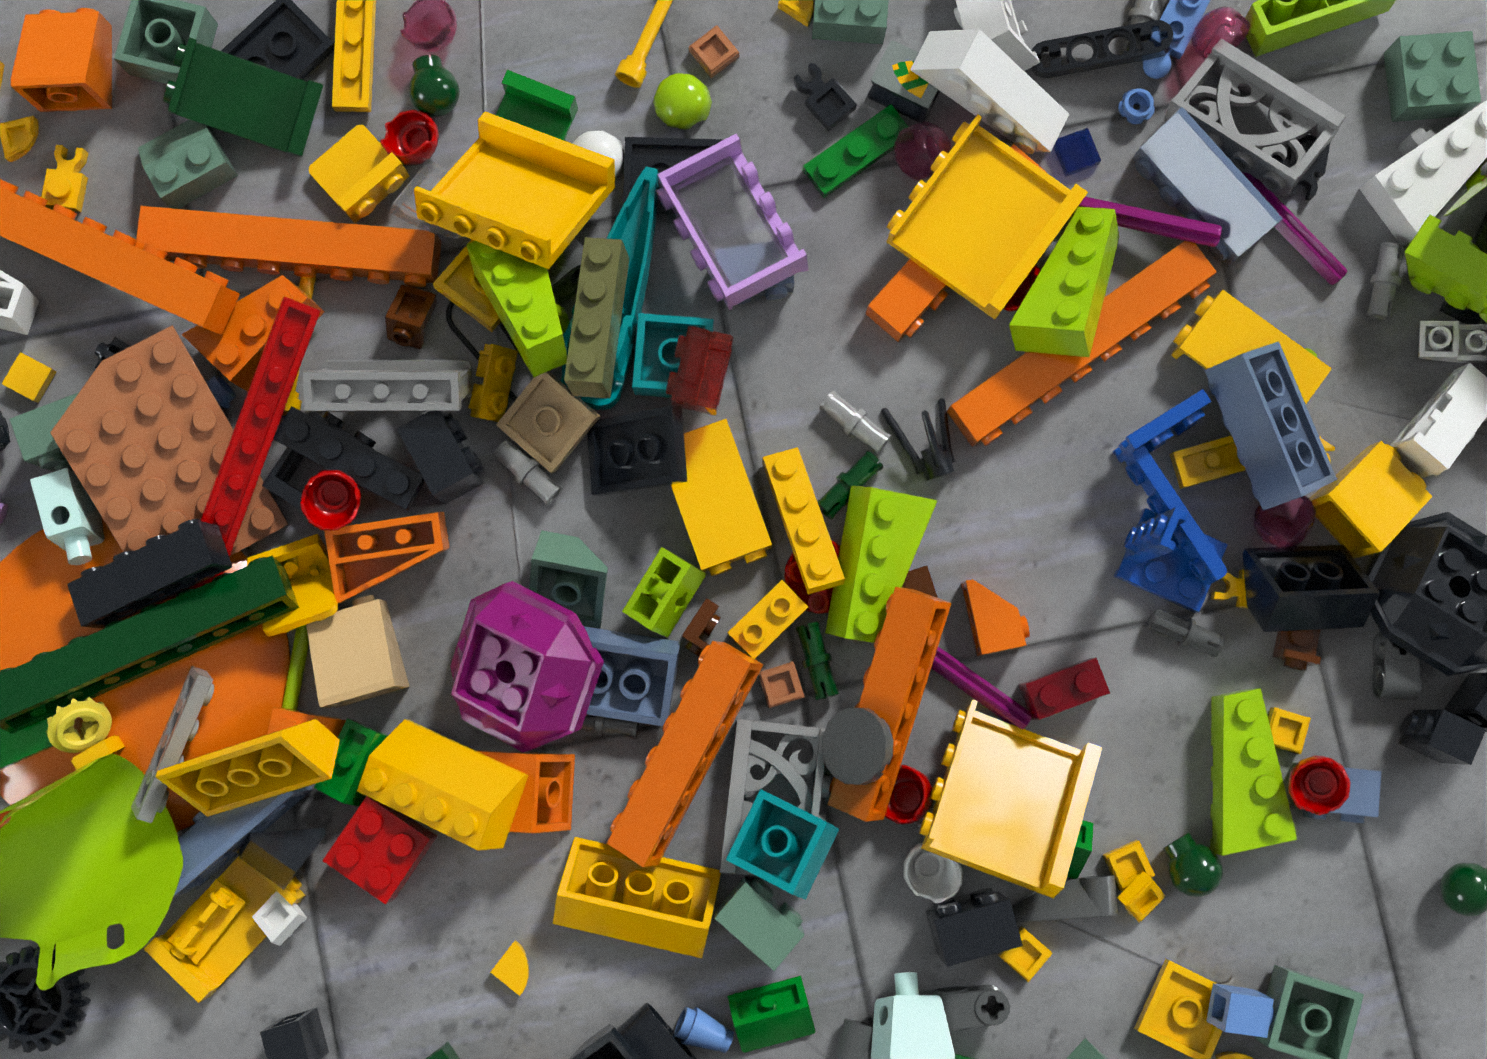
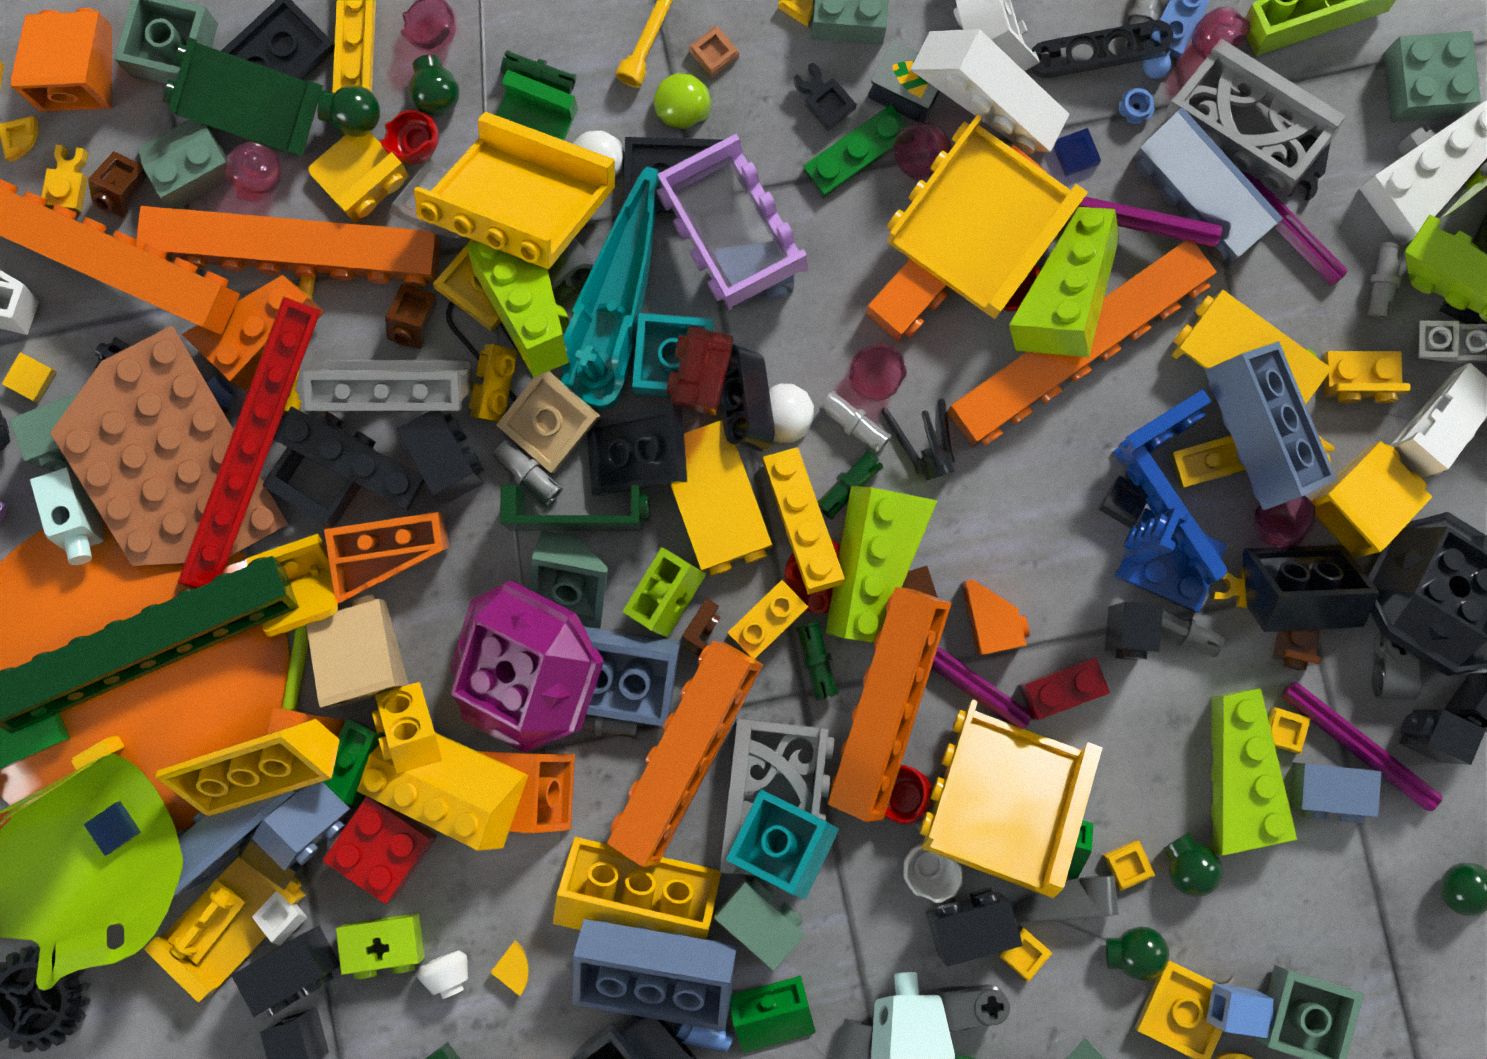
light yellow gear [46,697,112,753] -> none
black brick [67,519,233,629] -> none
light grey plate [131,666,214,823] -> none
red hair [300,470,361,531] -> none
olive brick [564,237,630,399] -> none
nougat tile [758,661,805,708] -> none
dark grey tile [822,707,893,785] -> none
yellow tile [1117,871,1165,922] -> none
red hair [1288,755,1351,815] -> none
none -> clear blue tile [84,801,141,856]
none -> reddish brown bracket [88,151,147,218]
none -> clear pink hair [225,141,282,203]
none -> black brick [231,925,340,1017]
none -> sand blue brick [252,782,350,871]
none -> dark green piece [317,85,380,137]
none -> lime brick [336,912,425,979]
none -> yellow brick [371,682,442,774]
none -> white cone [417,950,468,999]
none -> dark green pin [500,50,577,95]
none -> dark green panel [500,485,650,531]
none -> sand blue brick [572,919,737,1031]
none -> black beam [716,343,775,452]
none -> white hair [769,383,814,443]
none -> clear pink hair [847,343,907,402]
none -> black plate [1099,470,1148,528]
none -> black brick [1105,602,1163,661]
none -> dark green piece [1106,926,1169,981]
none -> magenta axle [1281,682,1442,811]
none -> yellow bracket [1323,351,1410,403]

